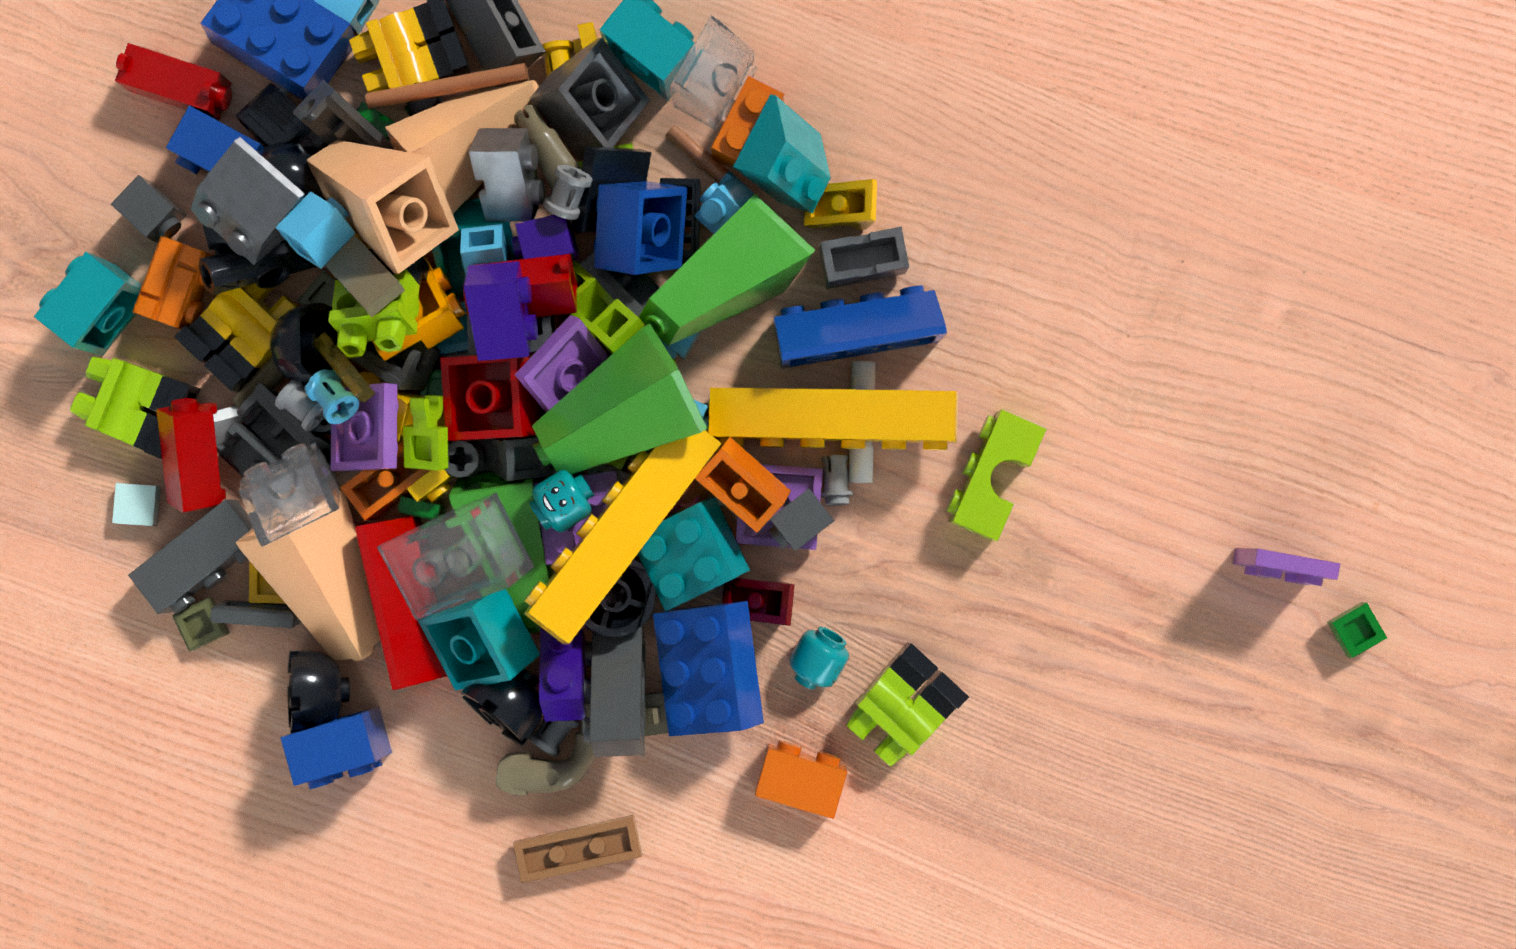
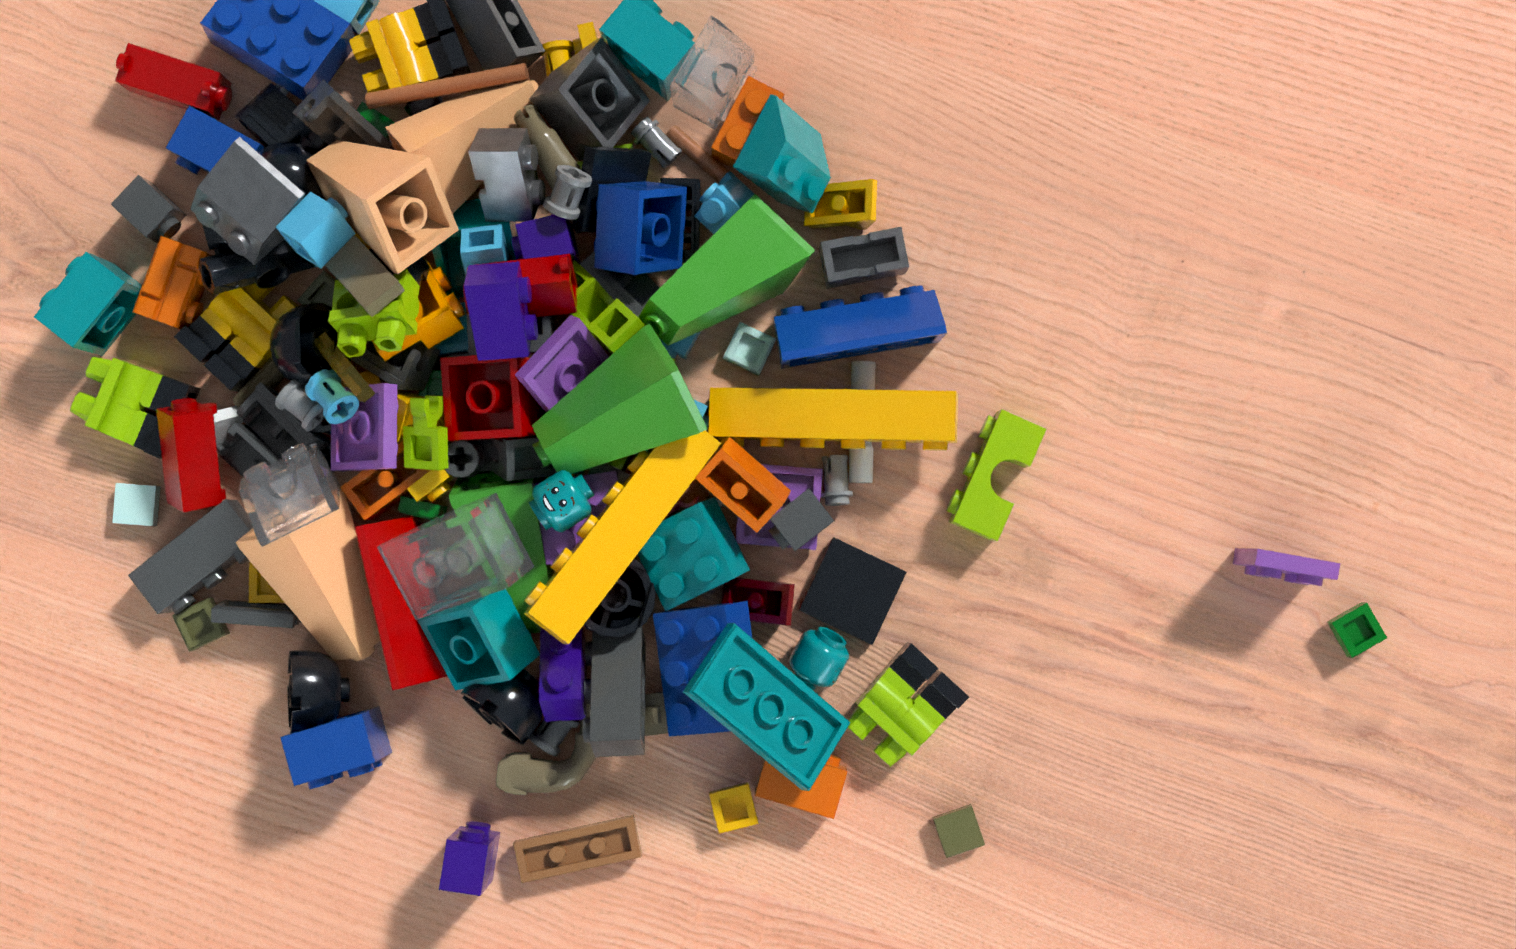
none -> dark purple brick [439,821,500,896]
none -> light grey pin [631,116,682,169]
none -> teal tile [683,623,851,791]
none -> yellow plate [709,782,759,834]
none -> light aqua tile [723,322,776,376]
none -> black tile [799,537,907,645]
none -> olive tile [932,804,985,858]

